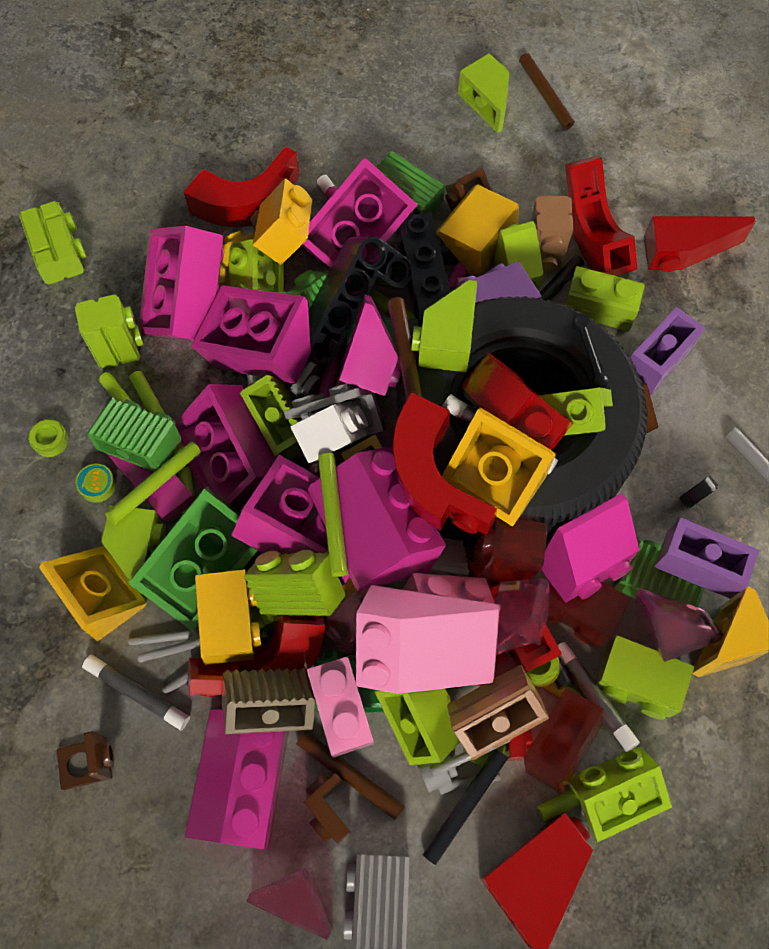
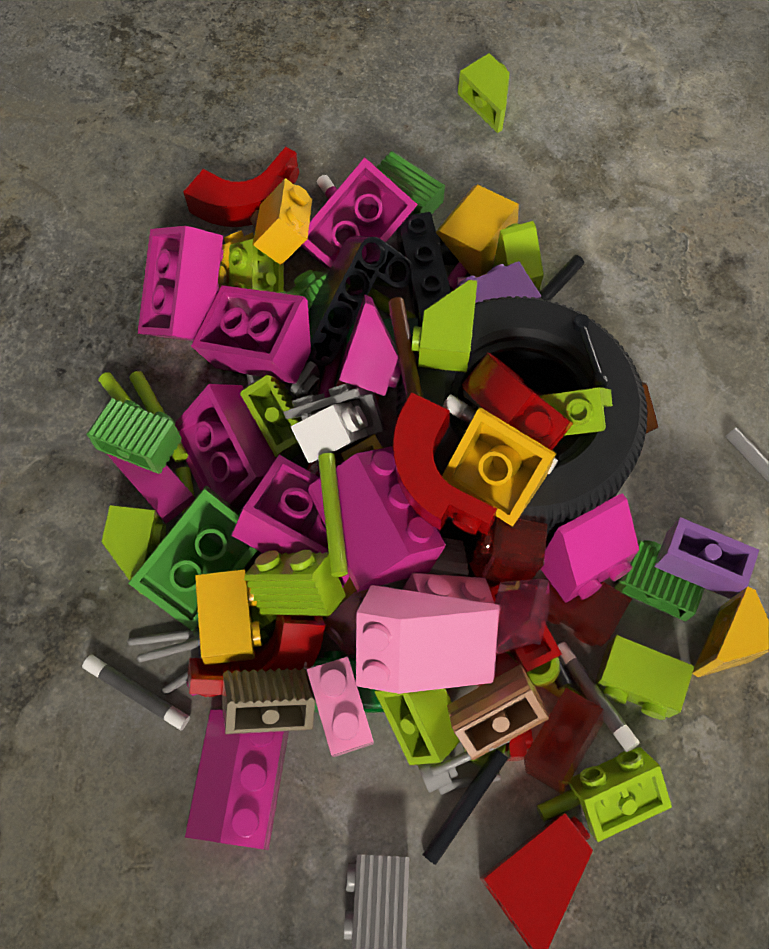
lime brick [19,201,87,285] -> none
lime tile [28,419,69,457] -> none
yellow slope [39,546,147,642] -> none
reddish brown bracket [56,731,115,790] -> none
lime brick [75,294,144,369] -> none
lime tile [75,463,116,503] -> none
lime bar [105,441,201,525] -> none
clear pink slope [246,867,333,940] -> none
reddish brown piece [296,731,405,820] -> none
reddish brown bracket [304,773,351,844] -> none
reddish brown bracket [445,167,492,211] -> none
reddish brown piece [519,53,575,130] -> none
medium nougat brick [531,195,573,273] -> none
lime brick [564,266,645,332] -> none
red arch [565,156,638,276] -> none
medium lavender brick [631,307,705,395] -> none
clear pink slope [635,588,724,662] -> none
red slope [644,216,756,272] -> none
black tile [679,475,718,508] -> none

